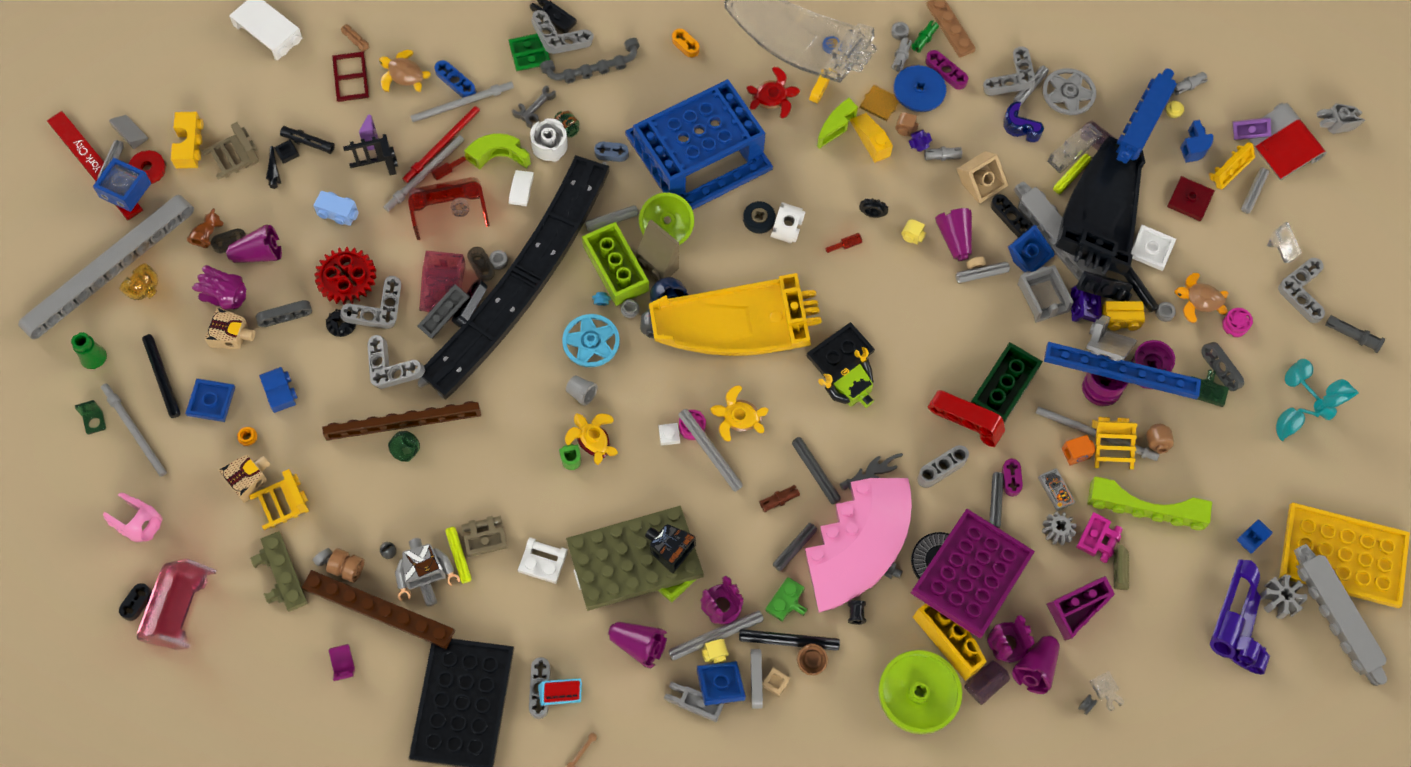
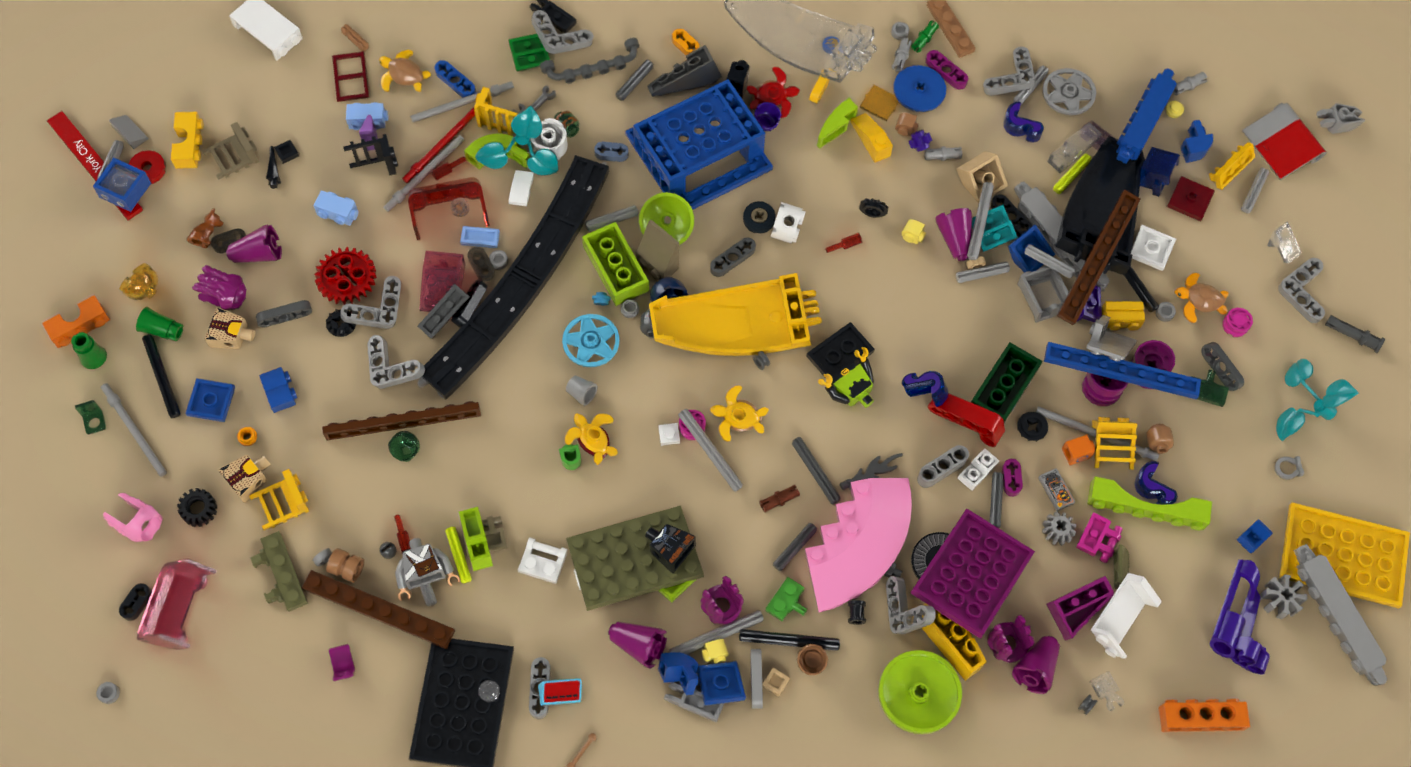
light grey beam [18,195,194,339] -> none
black pin [280,126,335,154] -> none
slope [964,660,1010,705] -> none
black plate [1076,271,1133,301] -> none
medium lavender slope [1232,117,1272,140] -> none
none -> orange arch [42,295,110,348]
none -> light grey tile [96,682,120,704]
none -> green plant [136,307,183,341]
none -> black tyre [177,488,217,527]
none -> light blue brick [346,102,389,130]
none -> clear red axle [394,515,410,554]
none -> lime slope [459,507,493,571]
none -> light blue tile [460,226,500,248]
none -> yellow plate [474,87,518,136]
none -> teal plant [475,106,559,175]
none -> clear plate [479,680,500,702]
none -> dark grey axle [616,60,654,101]
none -> dark grey wedge [647,45,722,97]
none -> blue brick [658,652,698,695]
none -> dark grey beam [710,238,756,277]
none -> black torso [726,60,750,100]
none -> dark grey bush [752,351,770,370]
none -> dark purple hair [754,102,781,131]
none -> light grey beam [886,576,936,634]
none -> clear blue animal [902,371,948,407]
none -> white slope [958,449,999,491]
none -> light grey axle [967,182,994,260]
none -> teal slope [972,205,1018,252]
none -> black gear [1017,412,1048,442]
none -> light grey axle [1025,245,1076,278]
none -> reddish brown plate [1057,190,1141,325]
none -> white panel [1091,573,1162,659]
none -> clear blue animal [1134,461,1178,505]
none -> clear blue plate [1140,147,1180,197]
none -> orange brick [1159,699,1250,732]
none -> light grey piece [1275,456,1304,480]

